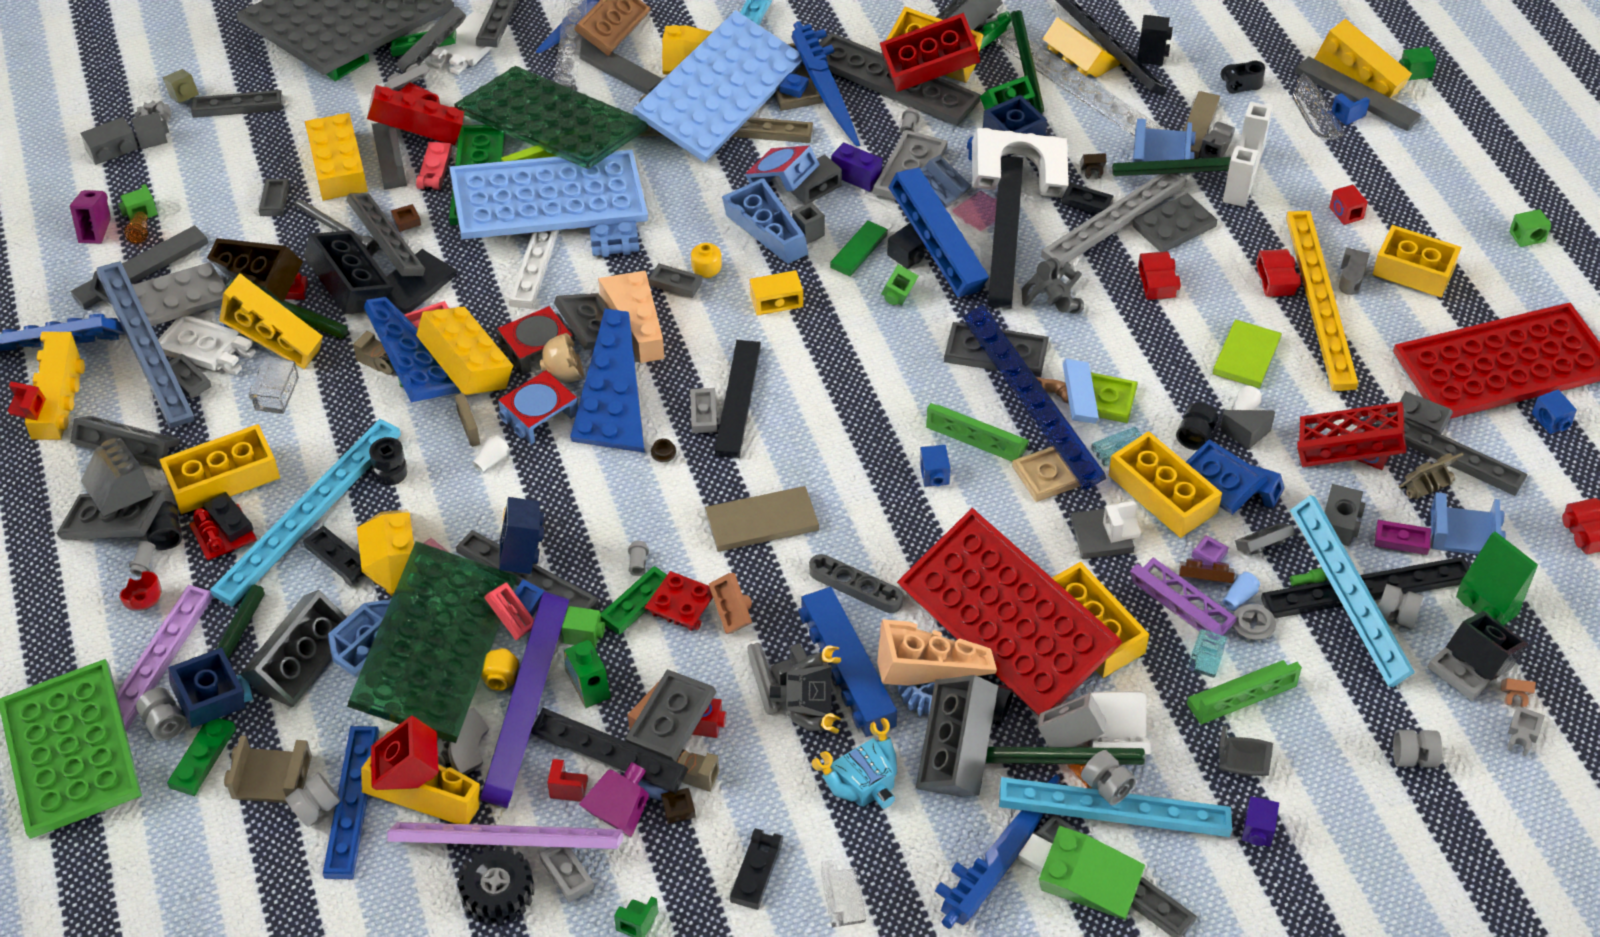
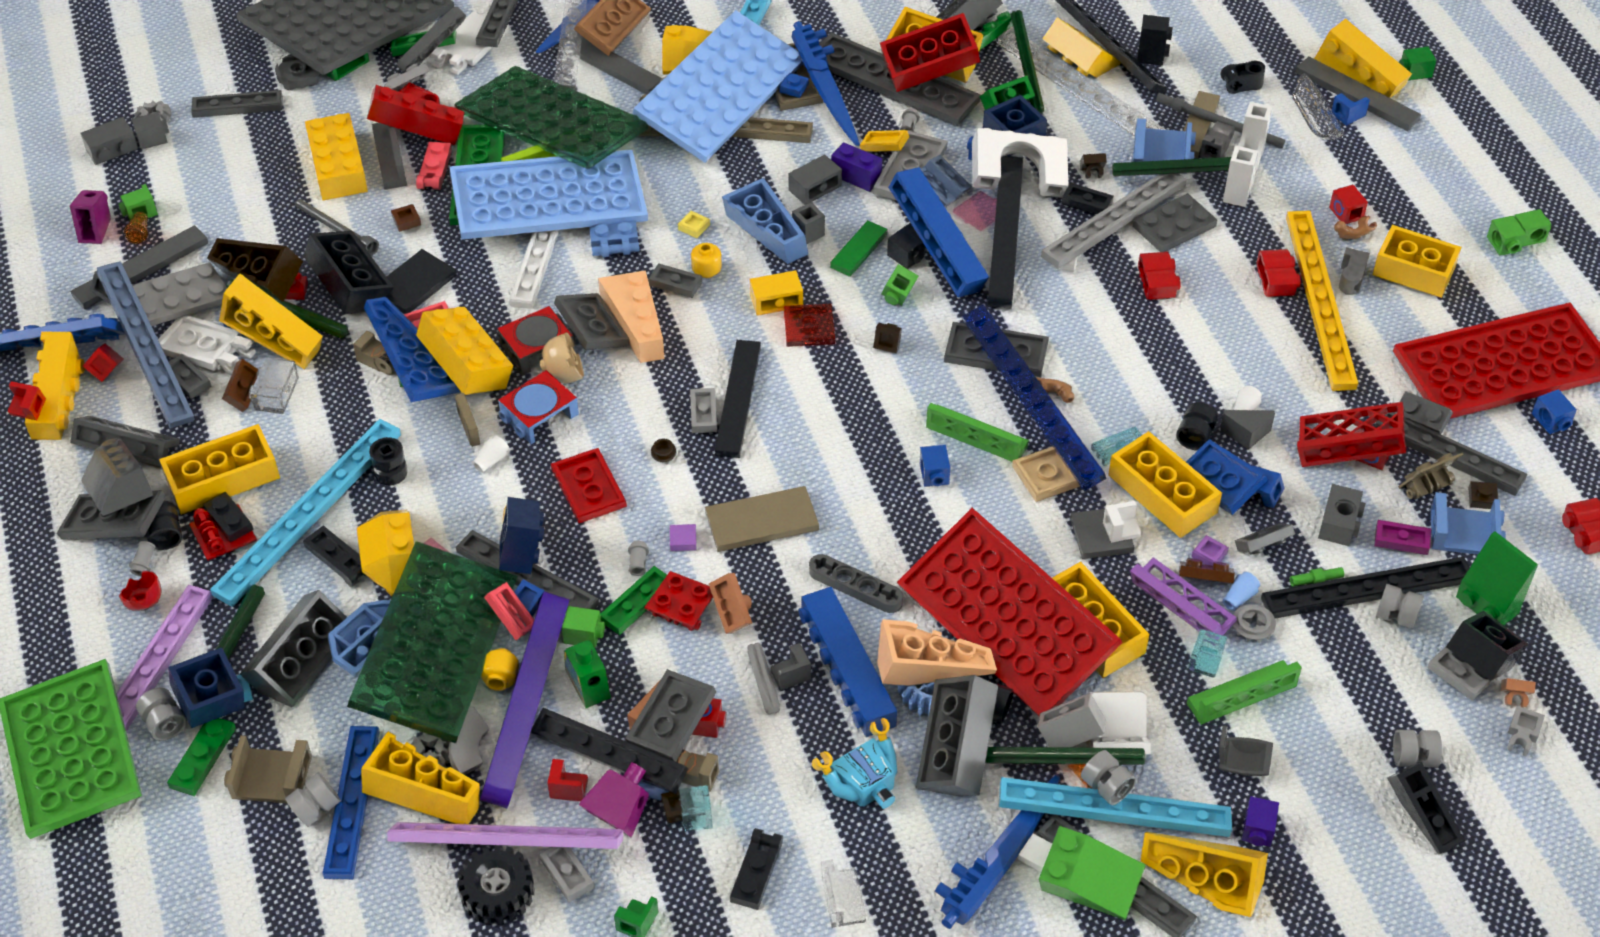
olive brick [162,69,199,103] -> none
dark grey tile [259,179,290,216] -> none
dark grey tile [346,193,425,276] -> none
red slope [371,715,439,790] -> none
blue wing [570,308,645,453] -> none
medium blue panel [745,145,820,191] -> none
torso [770,645,841,734] -> none
dark grey piece [1022,257,1084,314] -> none
light blue tile [1062,359,1099,424] -> none
lime tile [1091,372,1138,423] -> none
lime tile [1212,319,1282,388] -> none
medium azure plate [1290,495,1415,687] -> none
none -> red panel [83,343,124,382]
none -> reddish brown plate [222,359,262,412]
none -> dark grey plate [275,54,320,90]
none -> red tile [551,448,627,524]
none -> medium lavender tile [670,524,697,551]
none -> light yellow tile [678,211,710,238]
none -> clear light blue panel [679,785,713,832]
none -> clear red tile [784,303,835,347]
none -> yellow tile [859,130,910,152]
none -> dark brown tile [873,323,902,354]
none -> yellow wedge [1141,832,1268,917]
none -> dark grey bar [1156,93,1286,148]
none -> medium nougat piece [1334,216,1377,239]
none -> black slope [1387,762,1465,854]
none -> dark brown plate [1468,481,1498,509]
none -> bright green brick [1487,216,1526,256]

